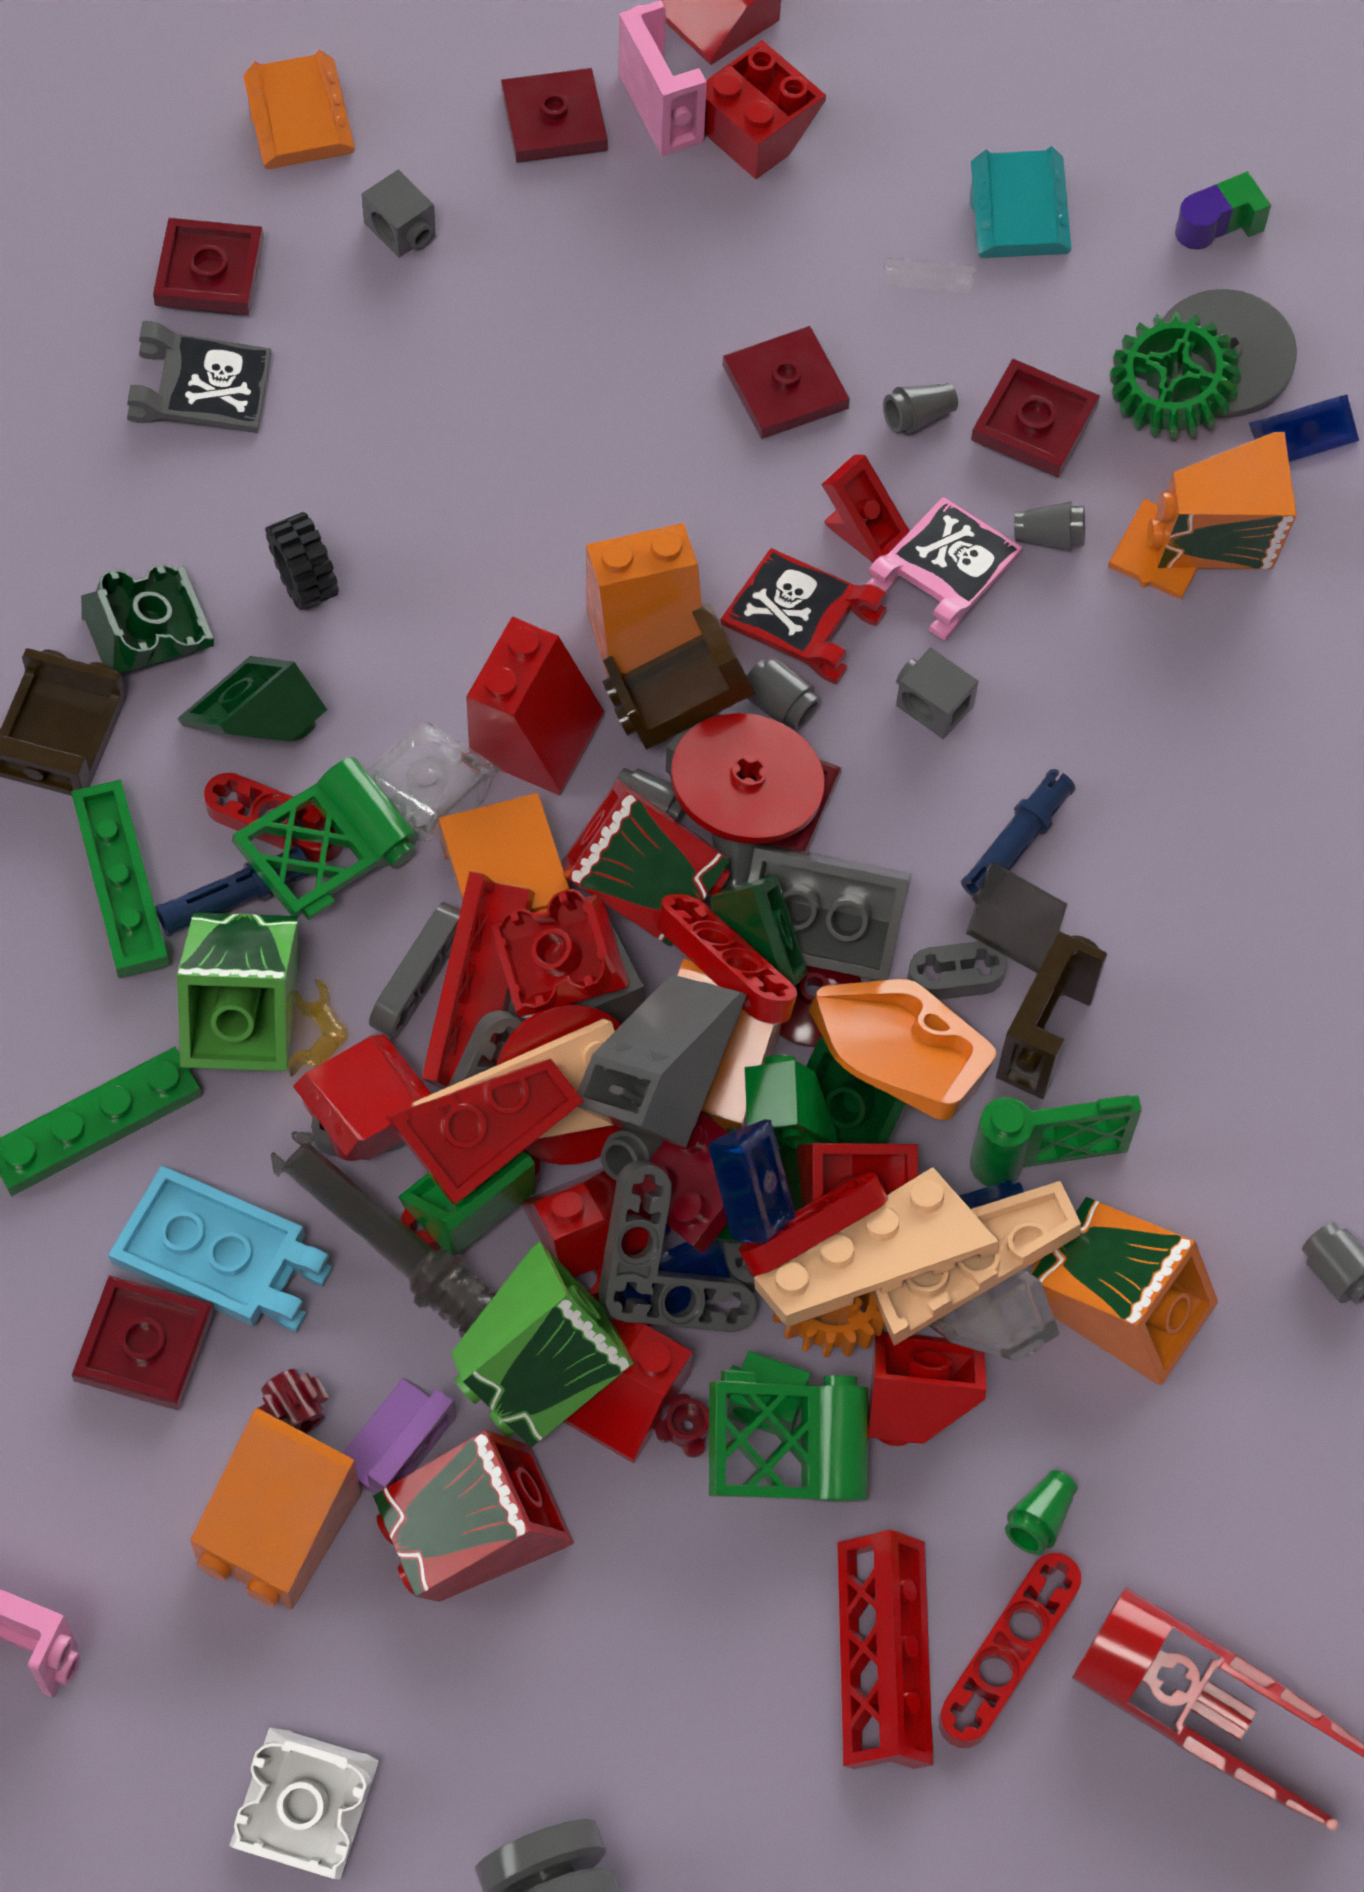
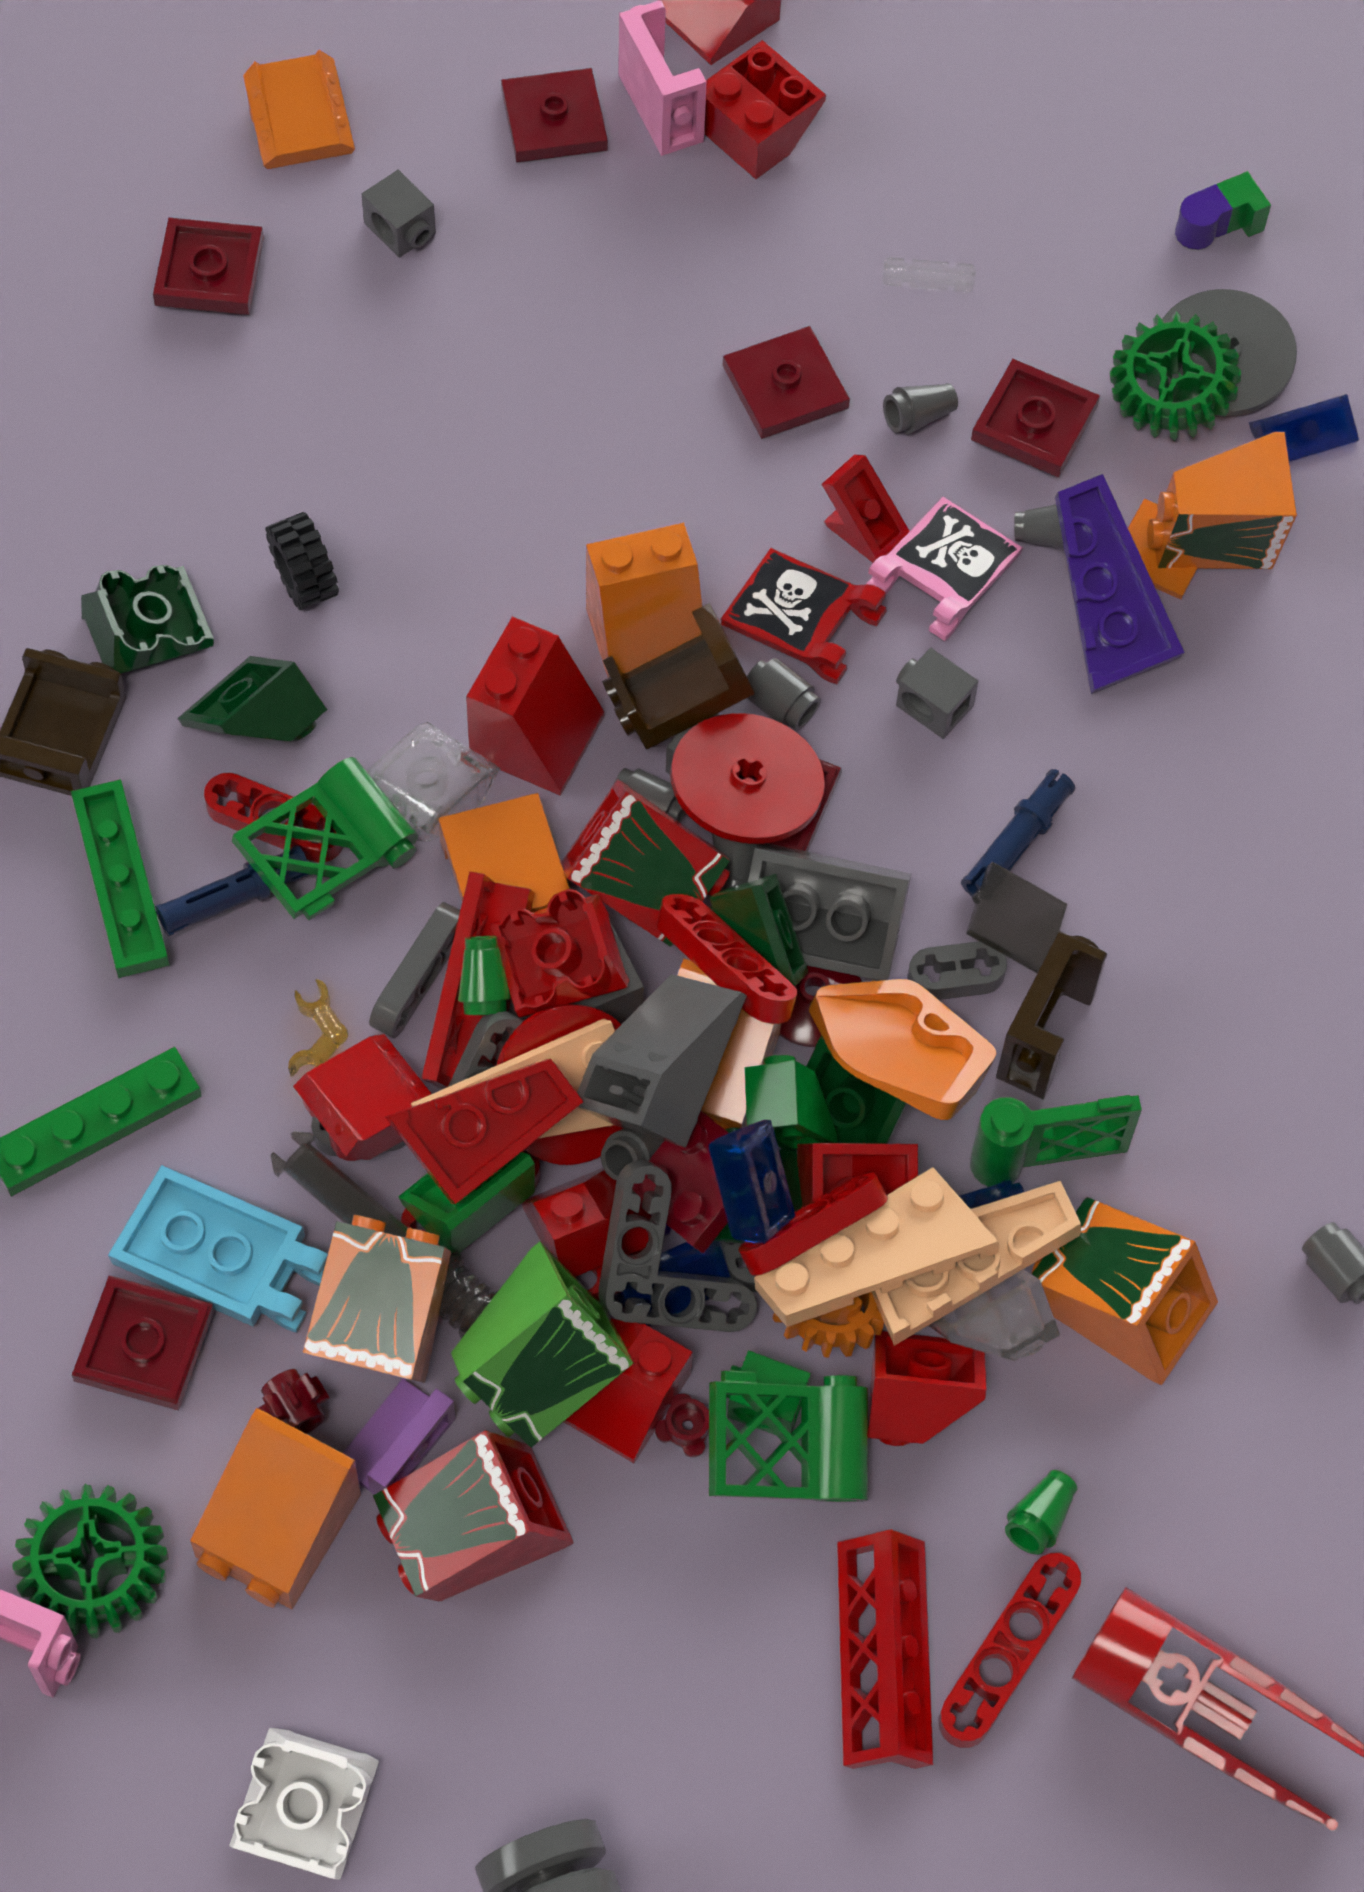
flag [127,321,271,433] -> none
bright green slope [177,912,299,1071] -> none
teal slope [969,146,1071,258] -> none
none -> green gear [12,1484,169,1639]
none -> slope [303,1215,451,1383]
none -> green cone [458,936,511,1015]
none -> dark purple wing [1055,474,1185,694]

